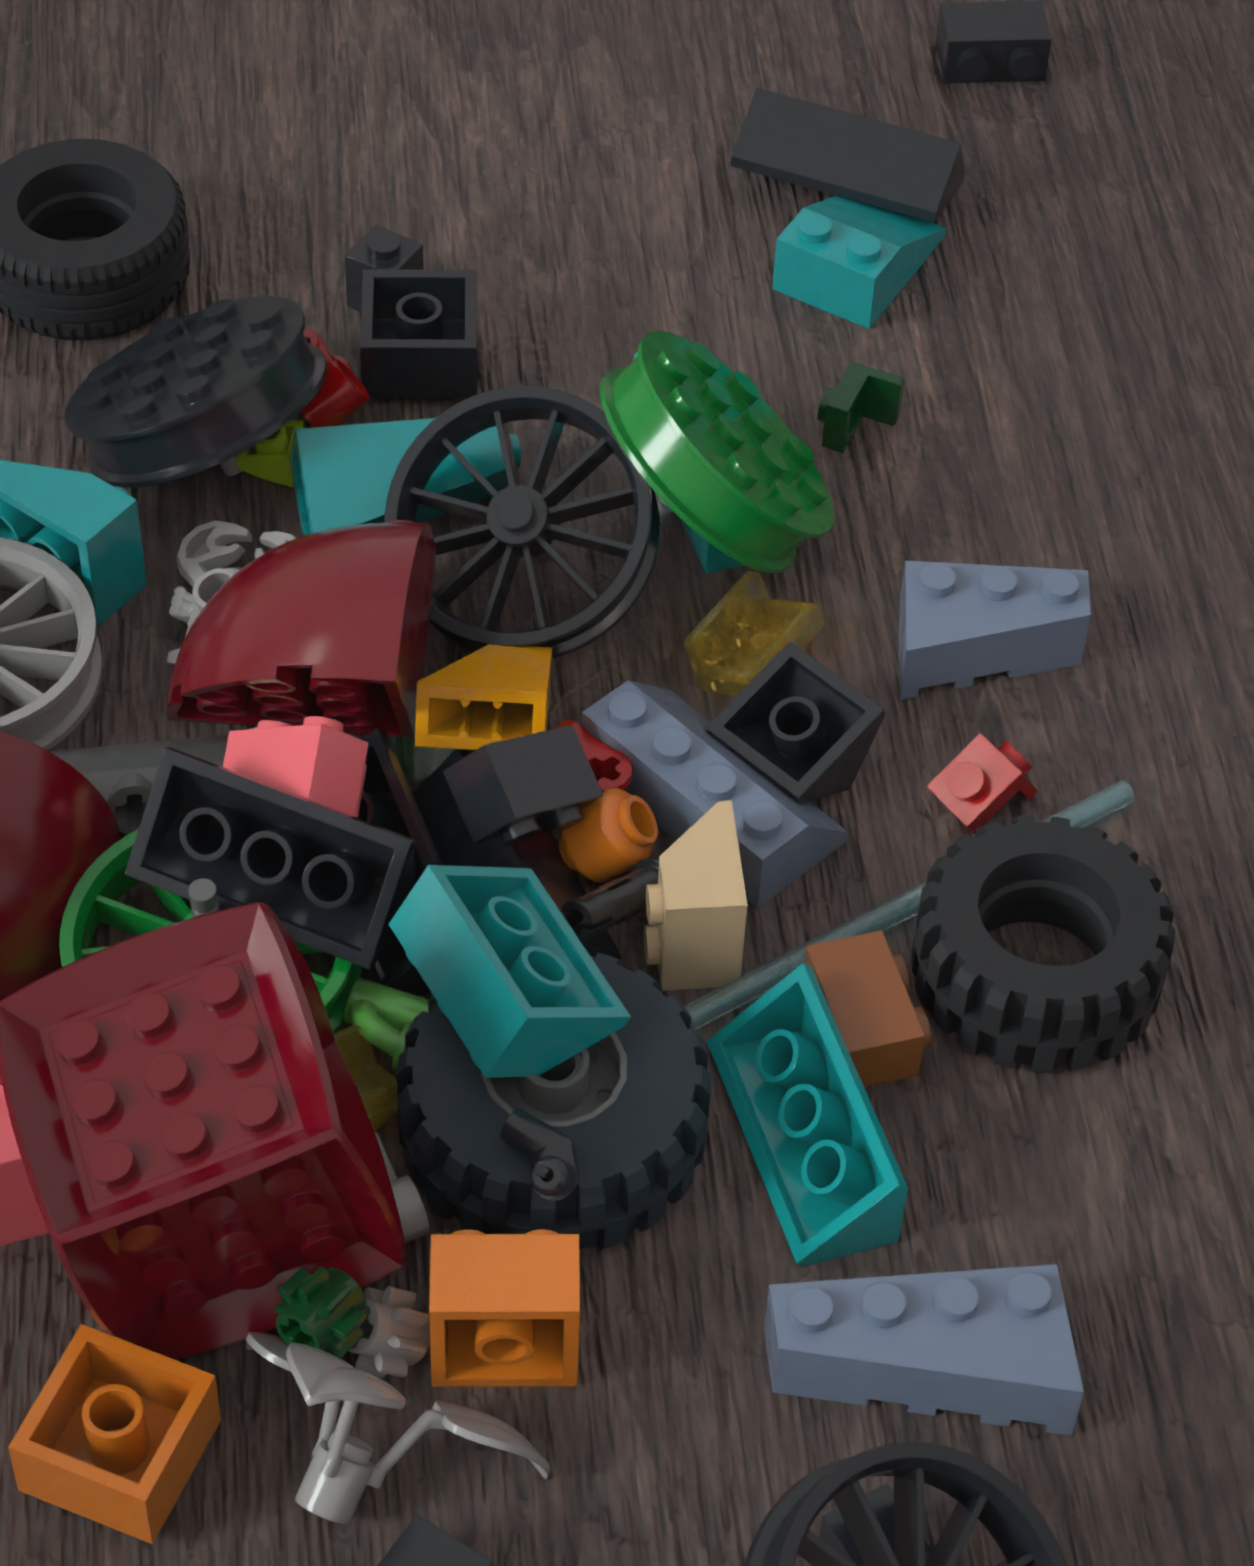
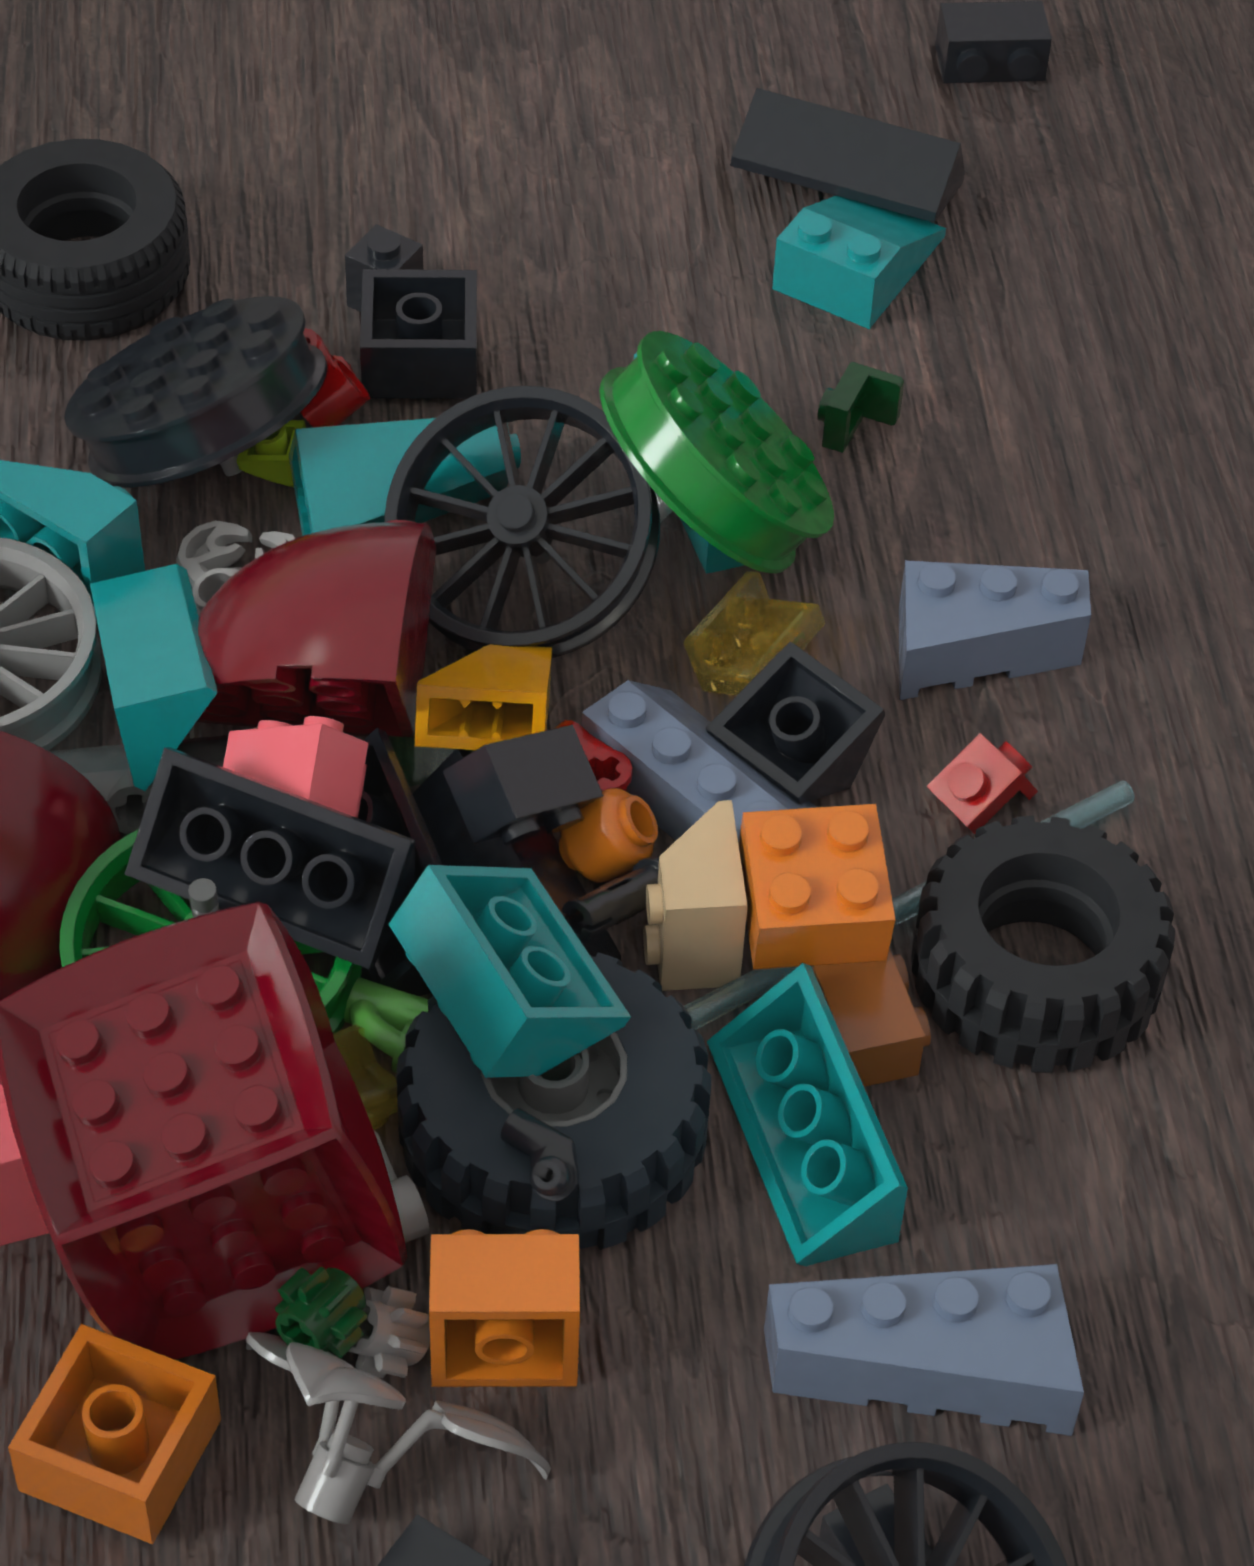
none -> teal slope [90,564,218,791]
none -> orange brick [738,804,896,970]

